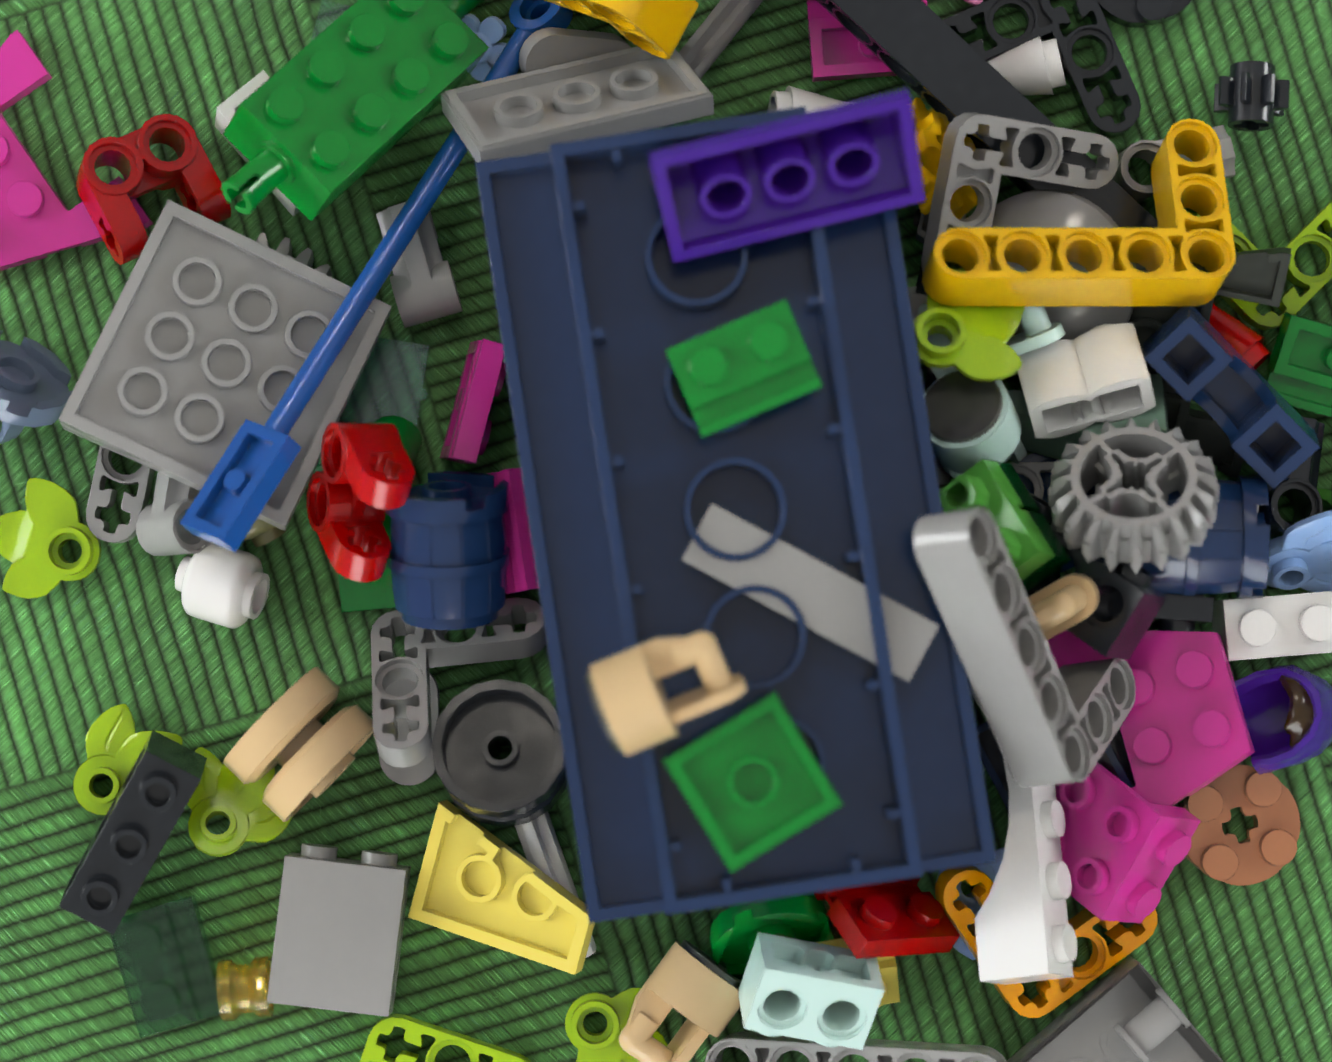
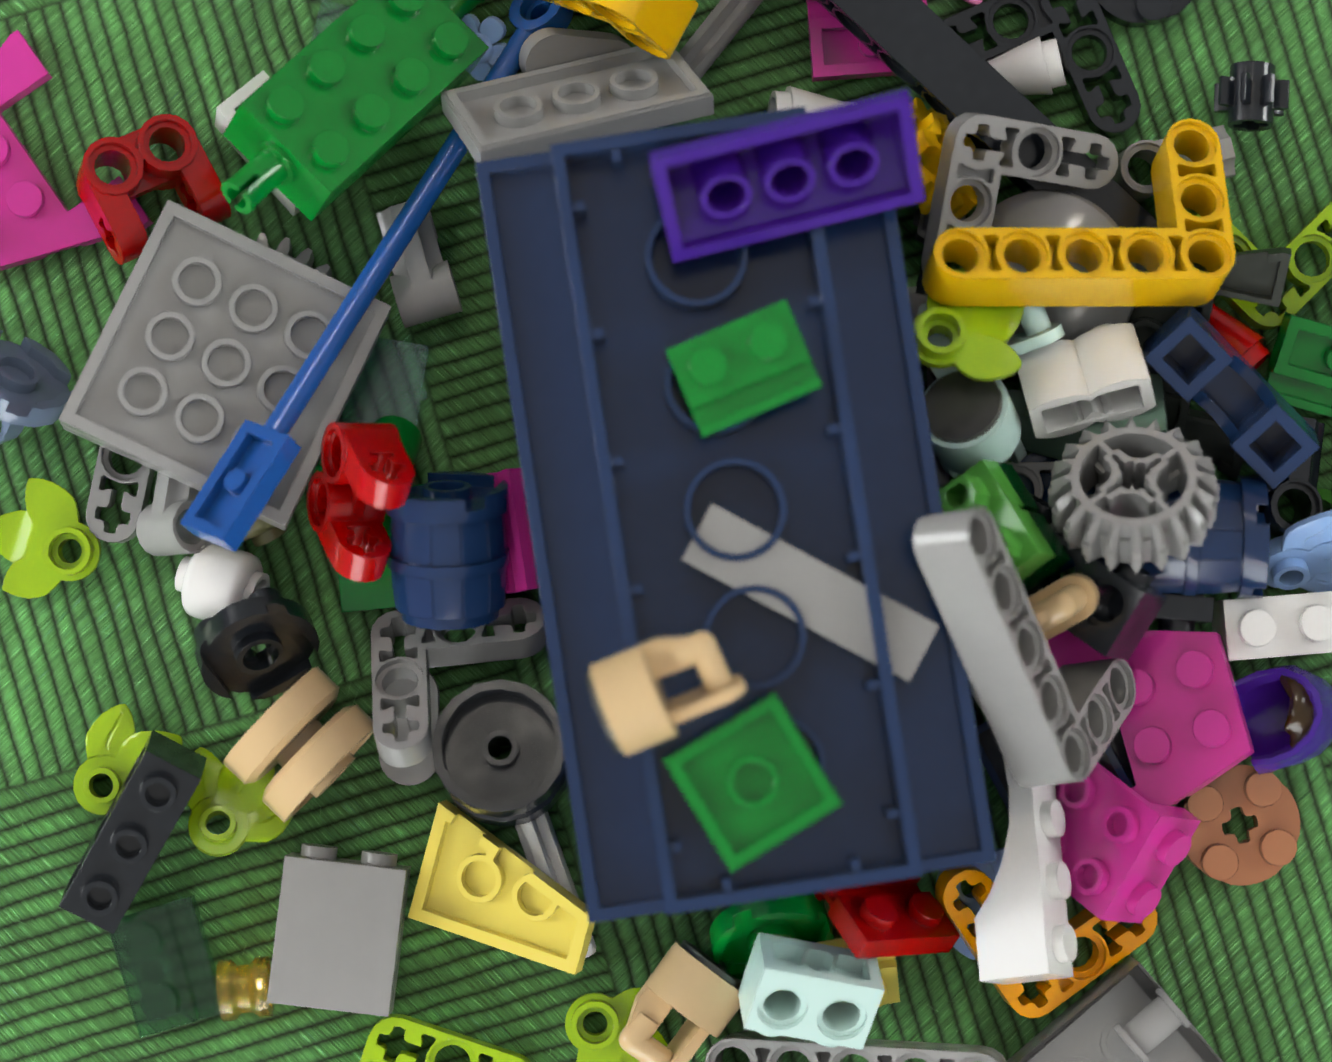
dark pink plate [440,339,506,464] -> none
none -> black plate [194,587,320,700]

